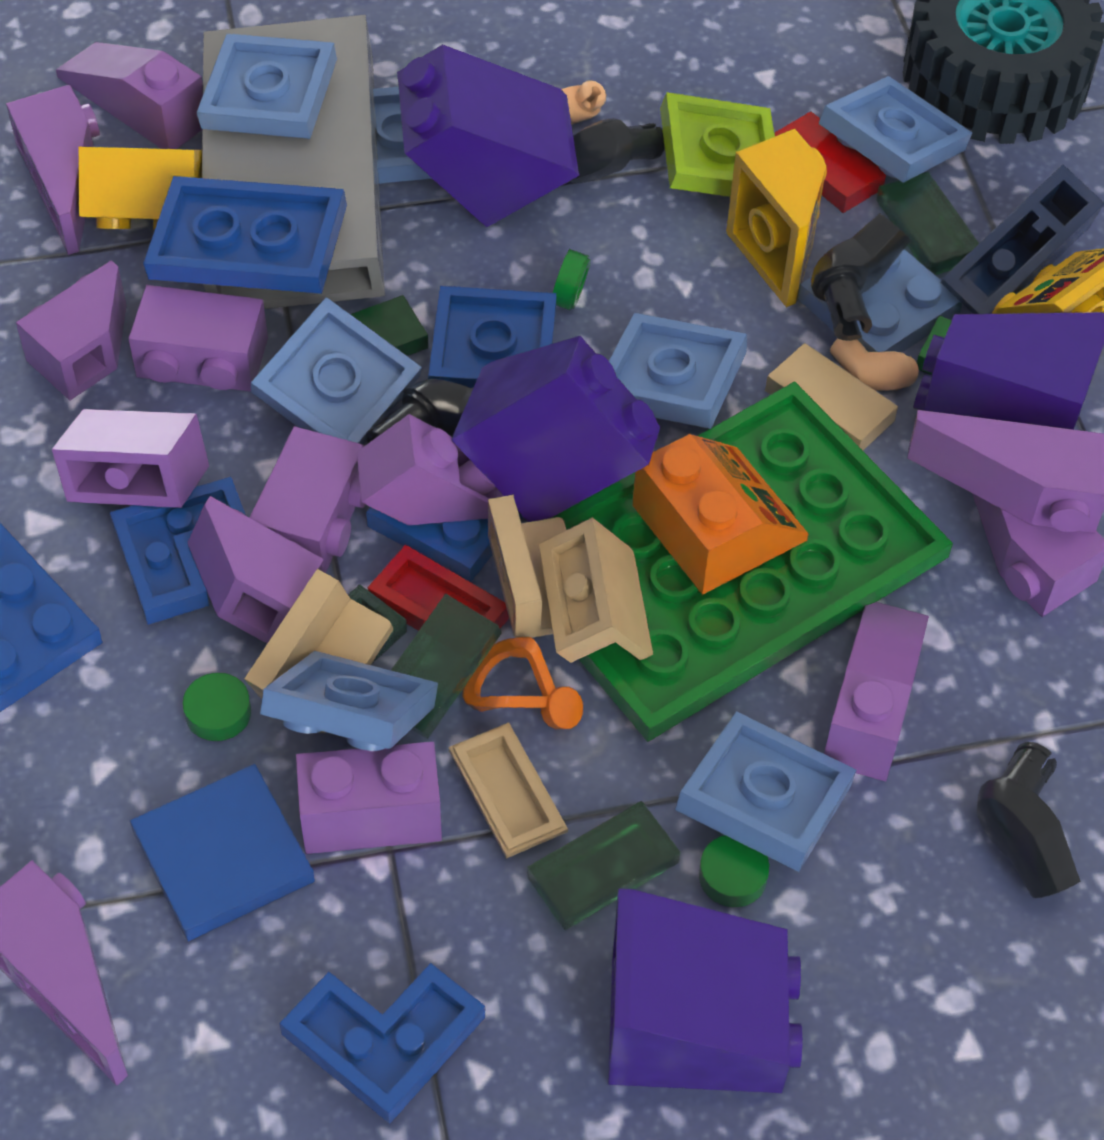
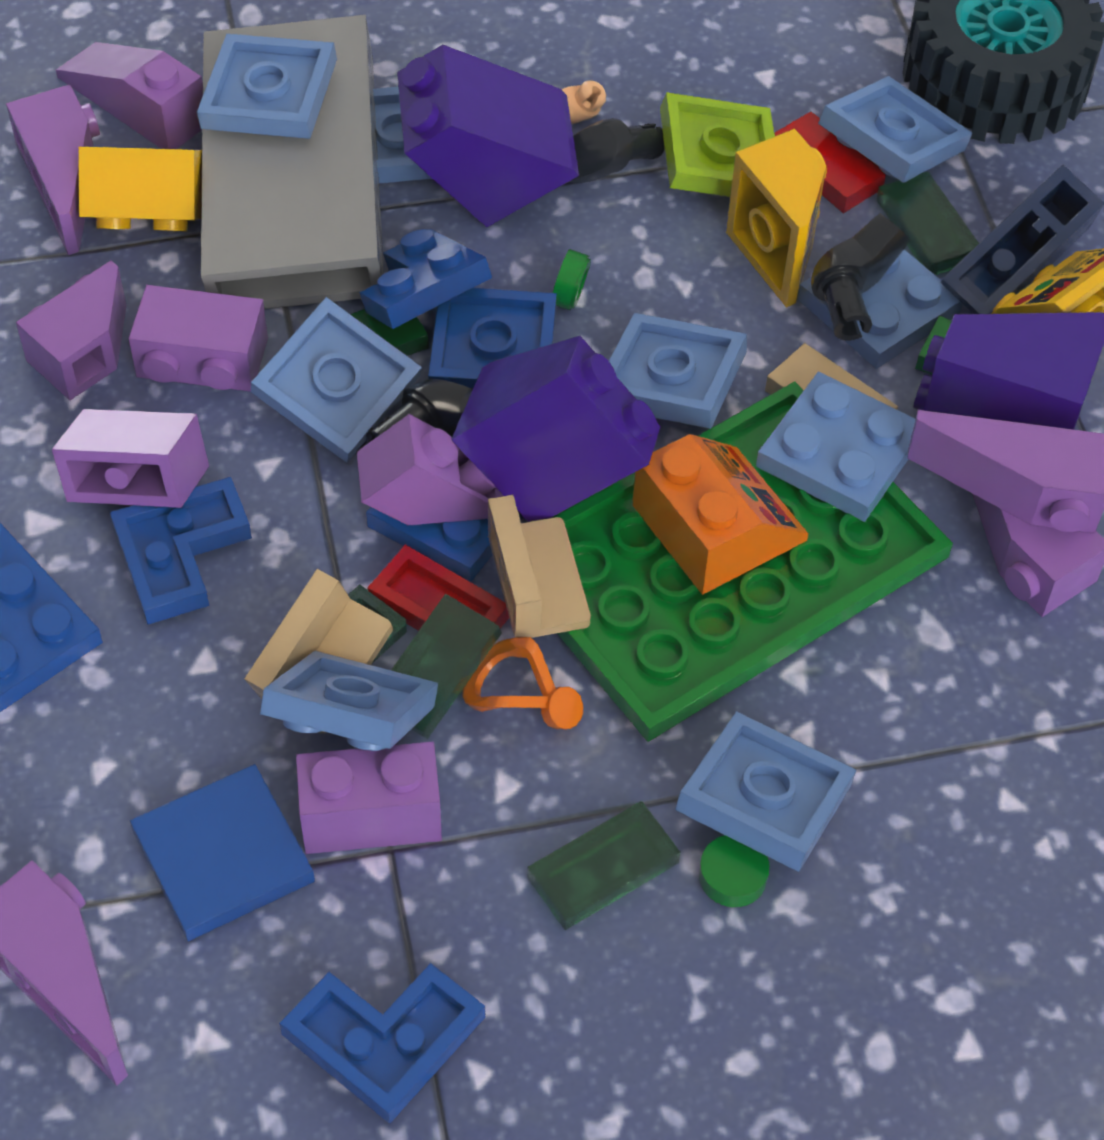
blue plate [143,176,347,294] -> none
green tile [183,673,251,741] -> none
medium lavender slope [188,496,324,644] -> none
medium lavender brick [249,426,366,573] -> none
tan tile [449,722,568,859] -> none
tan panel [539,518,653,663] -> none
dark purple slope [608,889,803,1093] -> none
medium lavender slope [824,602,929,782] -> none
light nougat arm [830,338,919,391] -> none
black arm [977,742,1081,898] -> none
none -> blue plate [359,229,492,329]
none -> medium blue plate [756,371,915,522]

